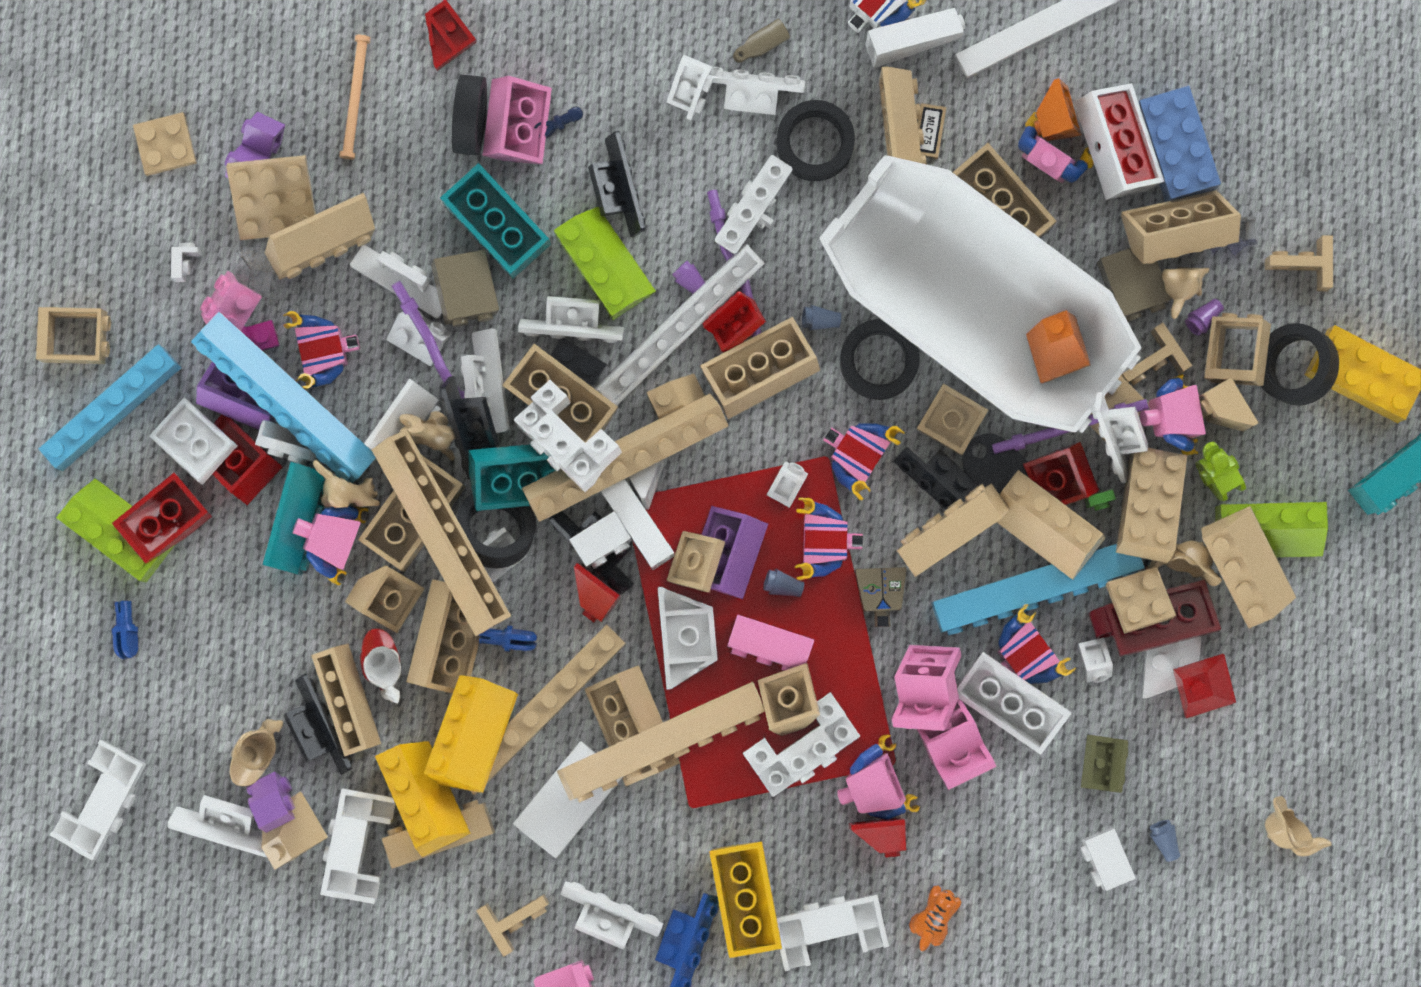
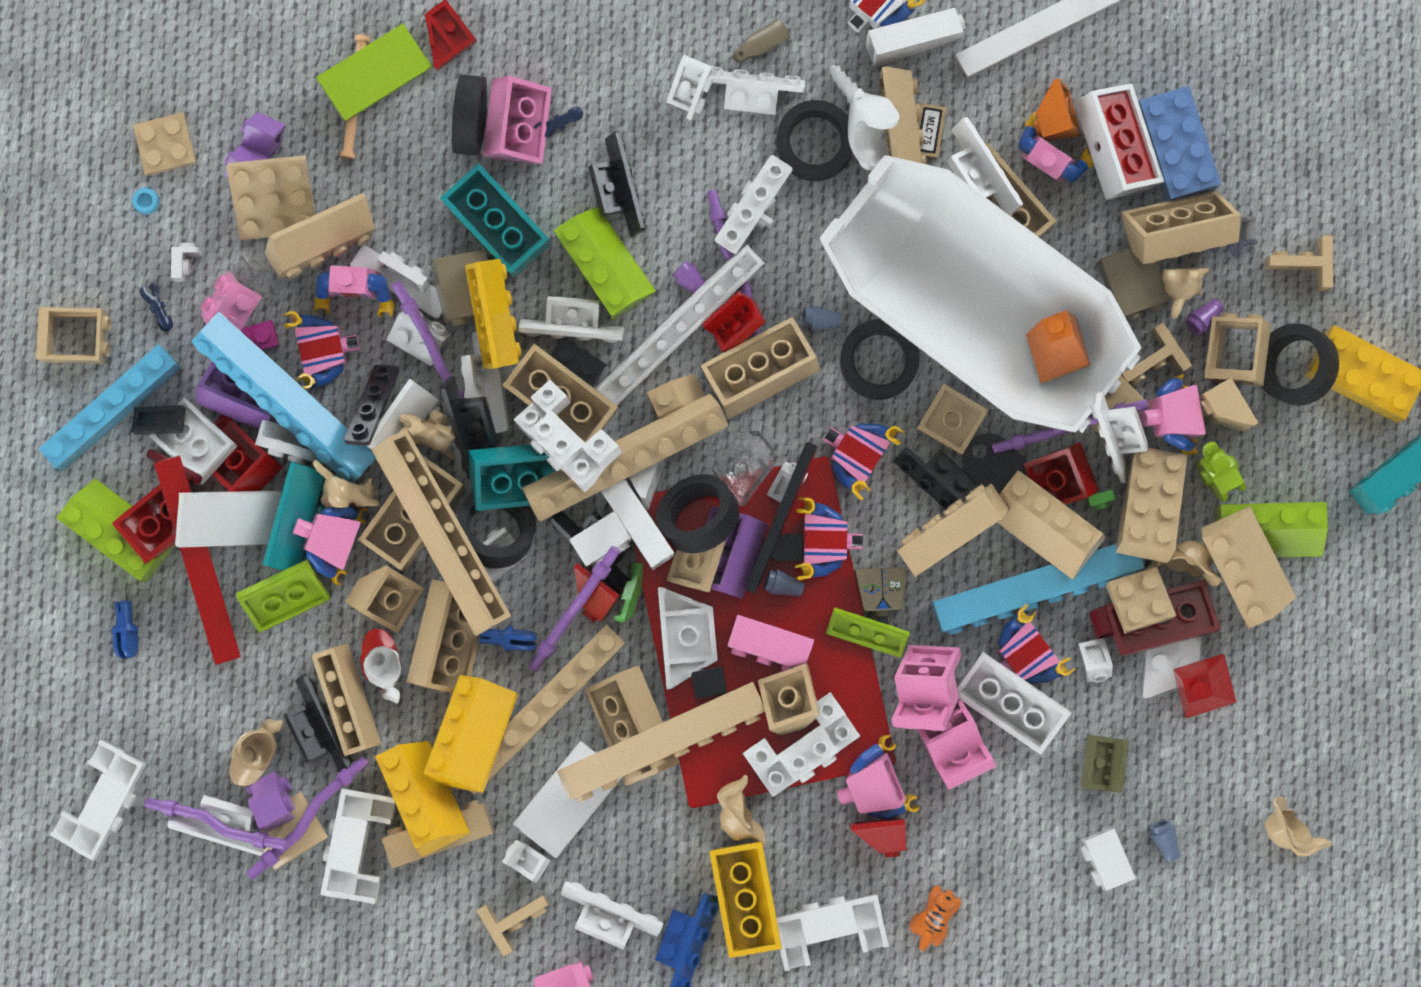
none -> black tile [131,405,186,435]
none -> medium azure tile [132,188,160,215]
none -> dark blue piece [139,282,173,332]
none -> medium lavender bar [144,798,288,851]
none -> dark red bar [146,449,202,484]
none -> red tile [154,455,241,665]
none -> white tile [175,491,281,547]
none -> lime tile [236,559,331,633]
none -> medium lavender bar [246,756,369,880]
none -> torso [314,266,395,318]
none -> lime tile [316,23,432,122]
none -> black bracket [344,365,400,446]
none -> yellow slope [465,259,521,369]
none -> white bracket [502,840,551,883]
none -> medium lavender bar [529,546,620,672]
none -> bright green tile [615,562,644,622]
none -> black tyre [656,474,739,553]
none -> black panel [691,667,727,699]
none -> clear slope [711,431,774,506]
none -> tan hair [717,775,766,847]
none -> black tile [745,442,818,594]
none -> black piece [771,533,803,562]
none -> lime tile [826,607,910,658]
none -> white animal [830,65,900,171]
none -> white bracket [947,117,1023,215]

